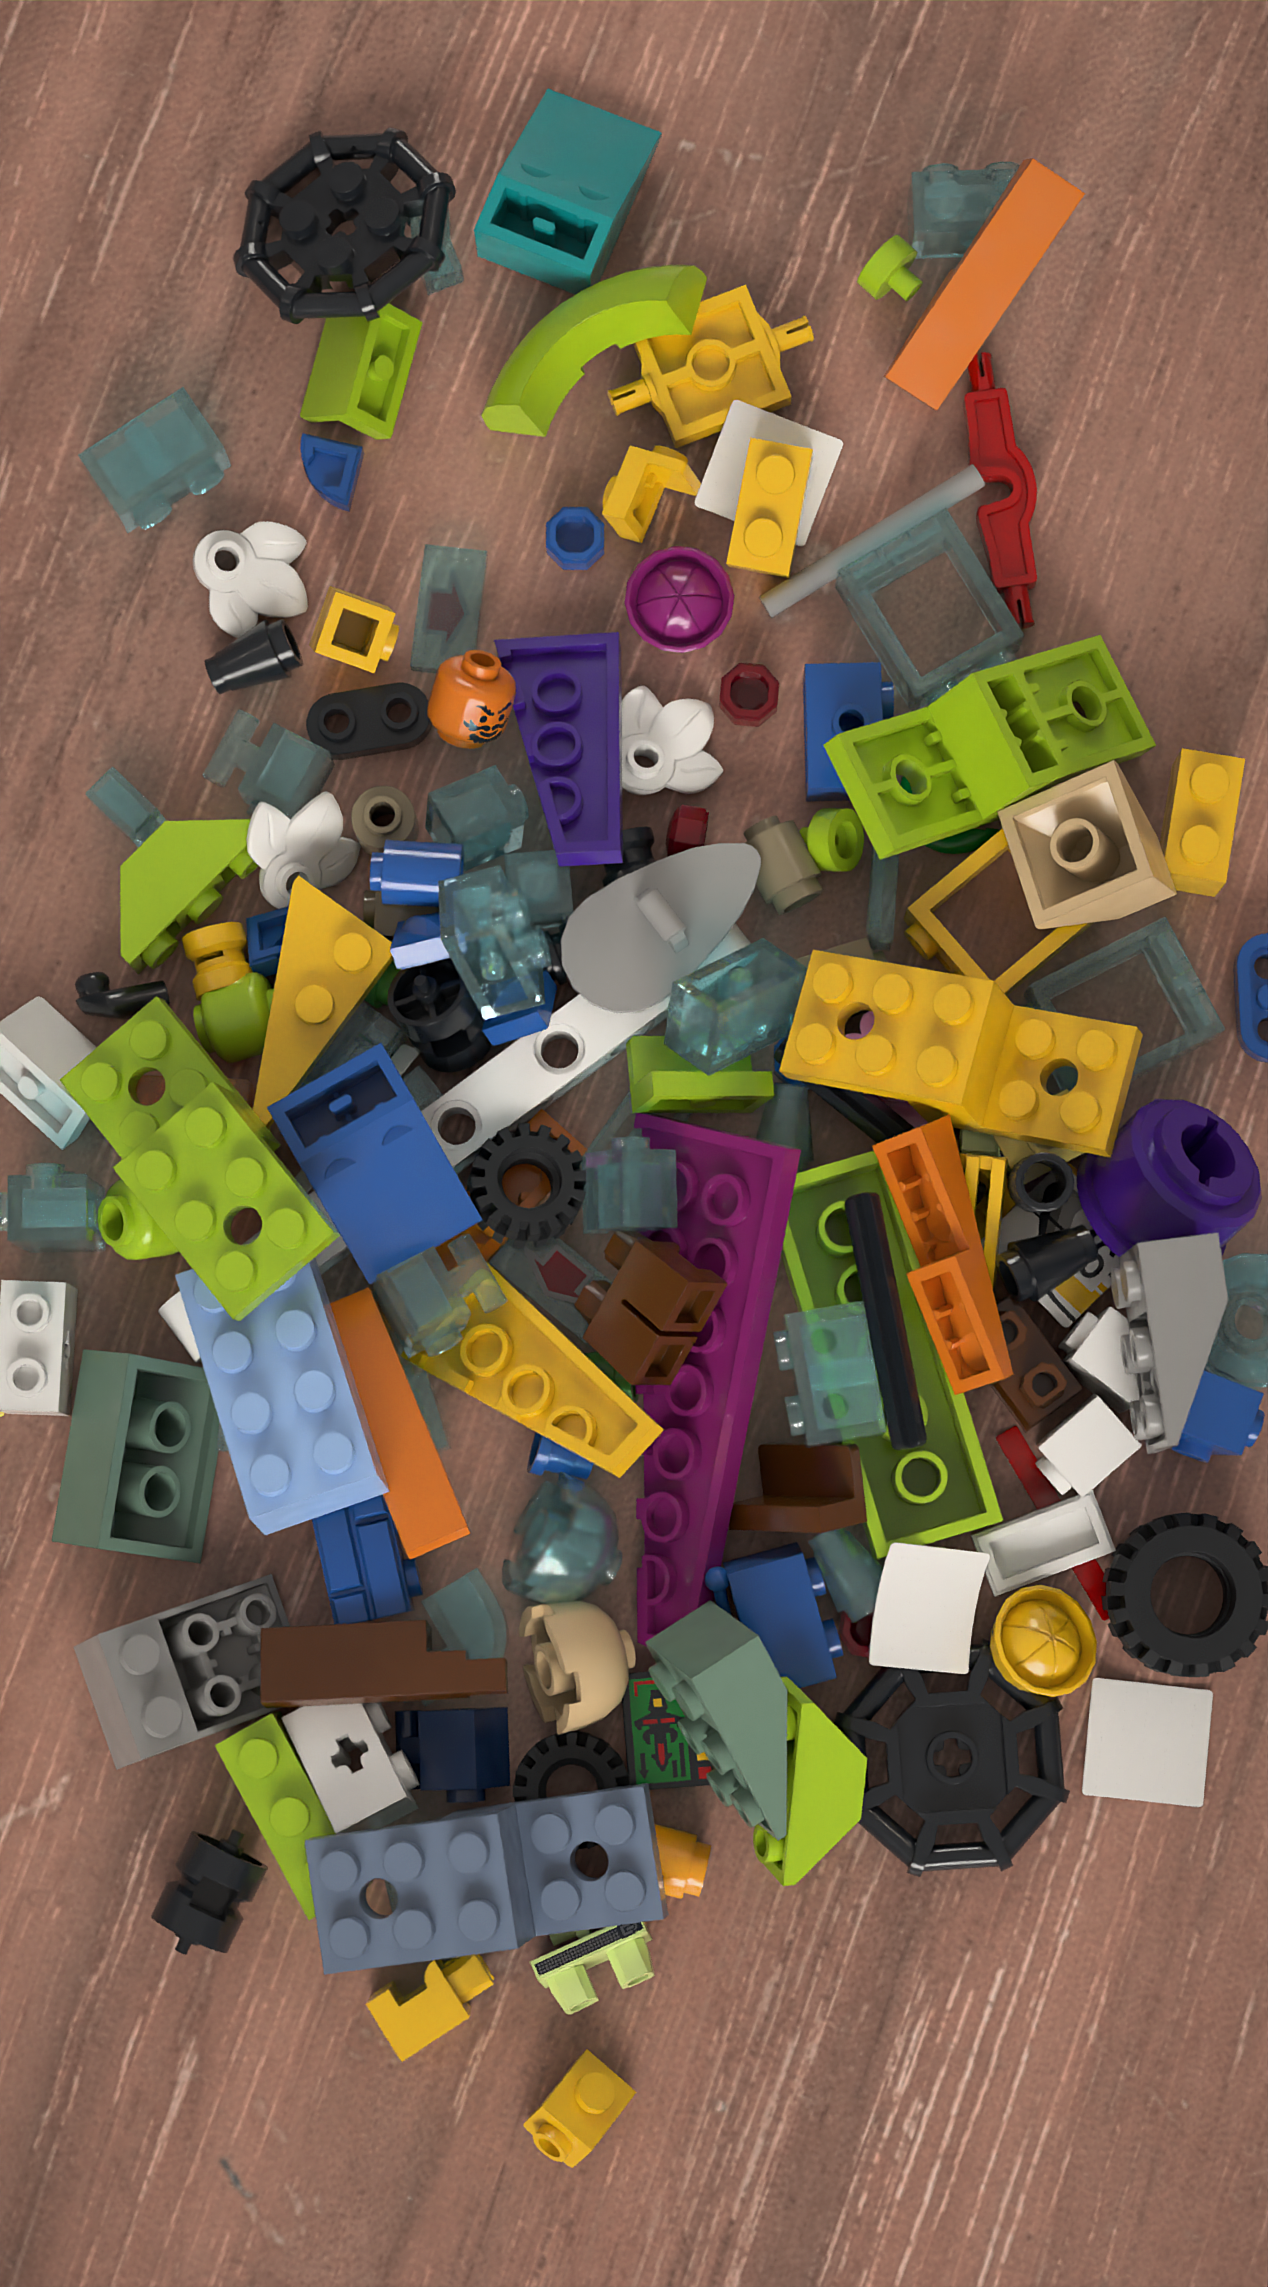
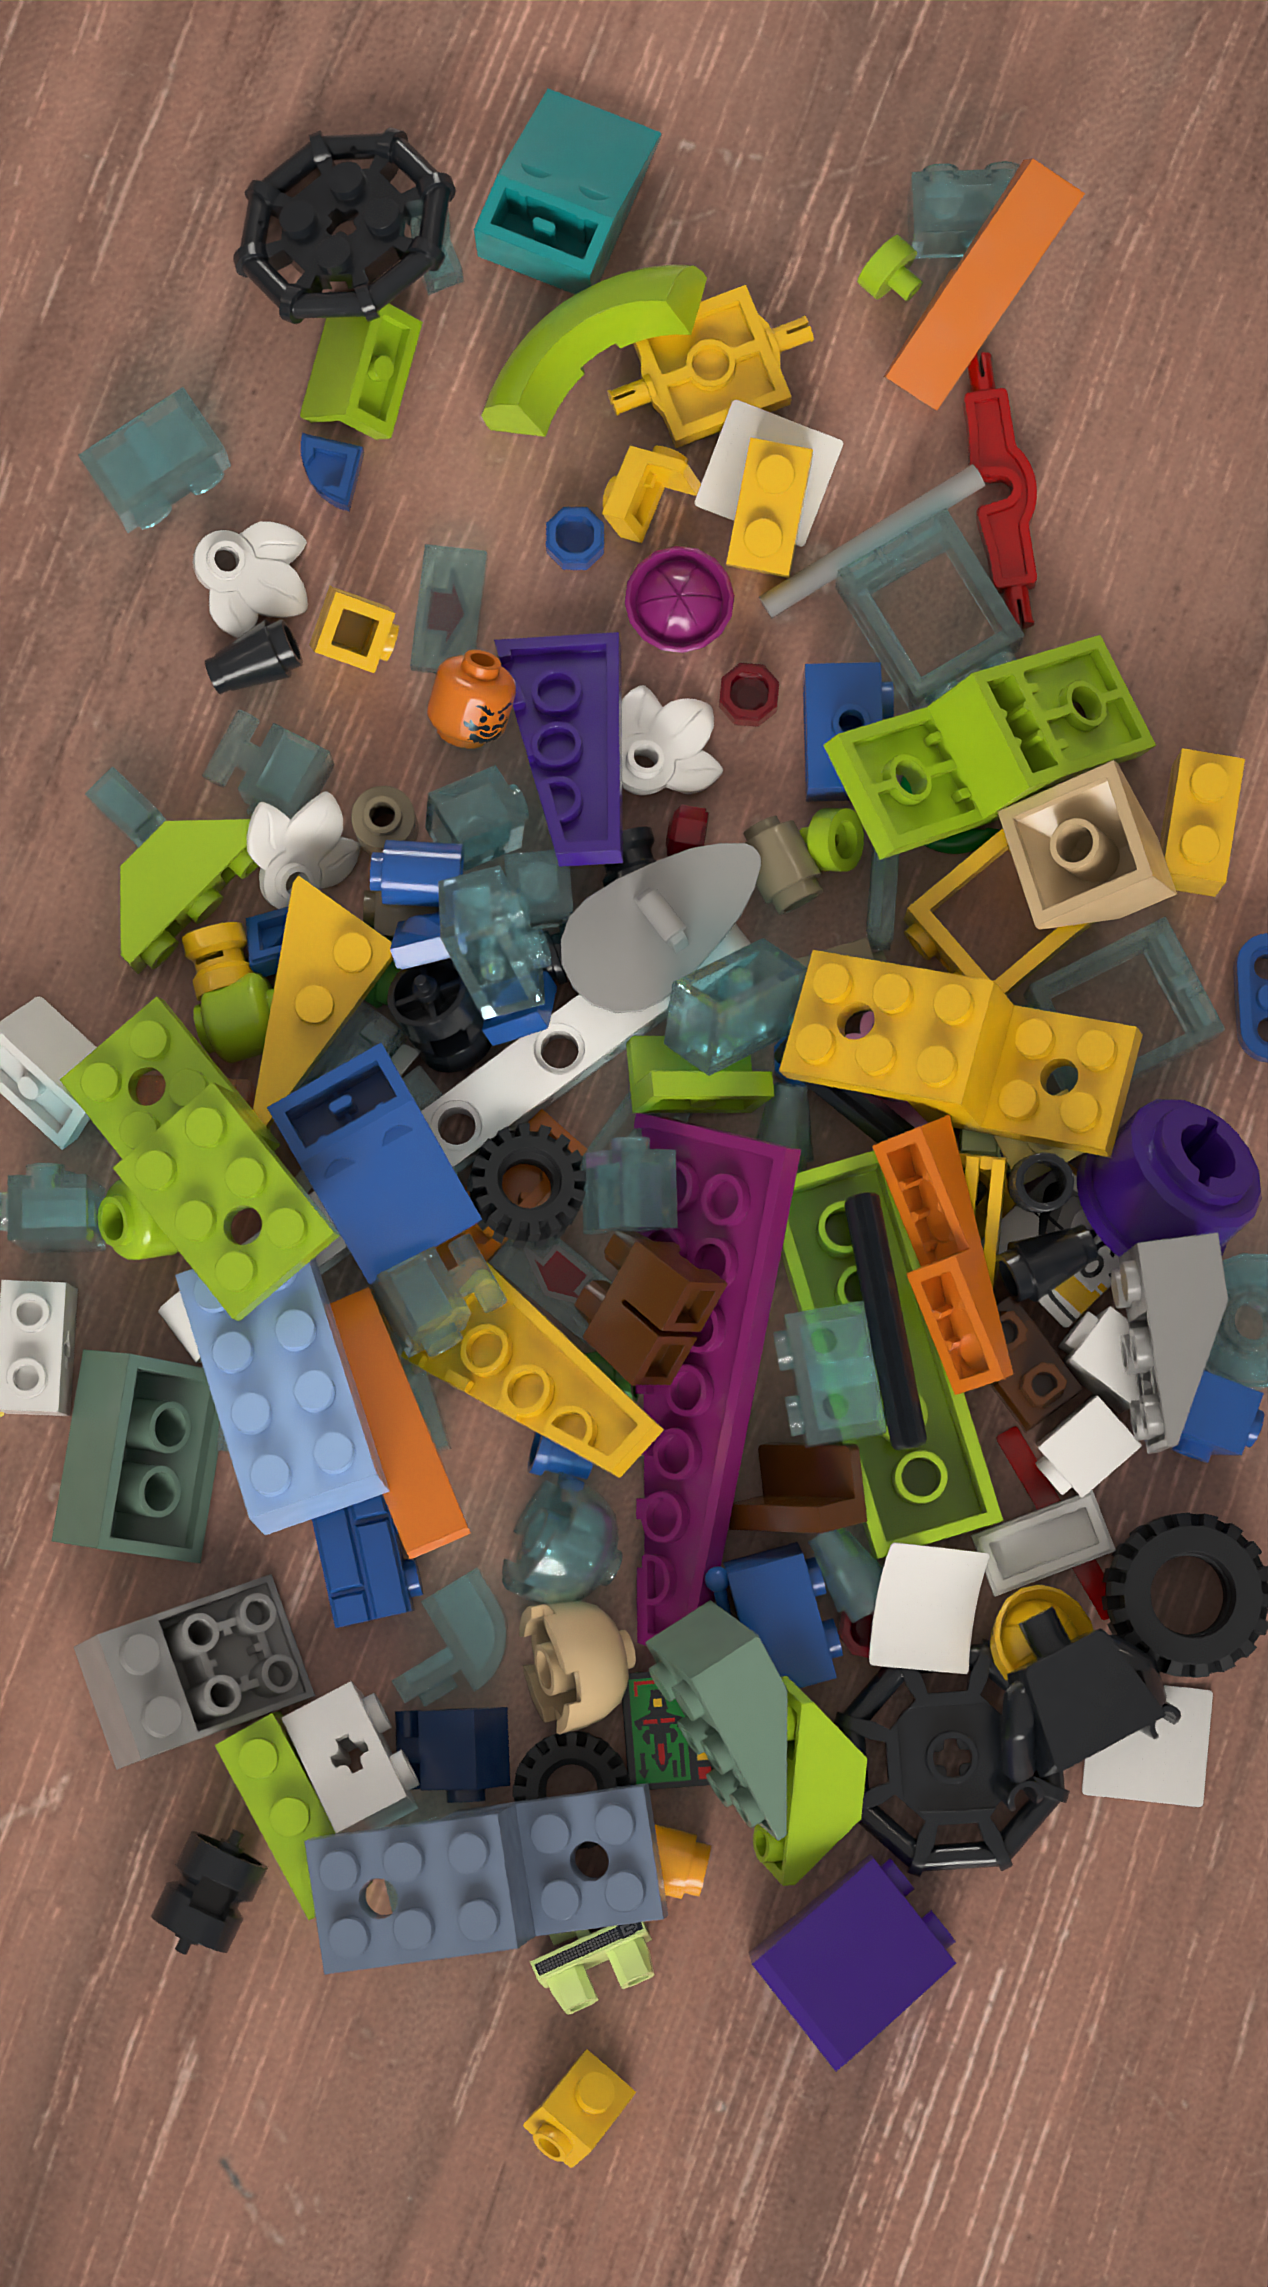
black arm [75,972,170,1020] -> none
reddish brown piece [260,1620,508,1708] -> none
black plate [306,683,432,760] -> none
yellow hips [366,1954,495,2062] -> none
none -> dark purple slope [749,1854,956,2072]
none -> black torso [994,1607,1181,1811]

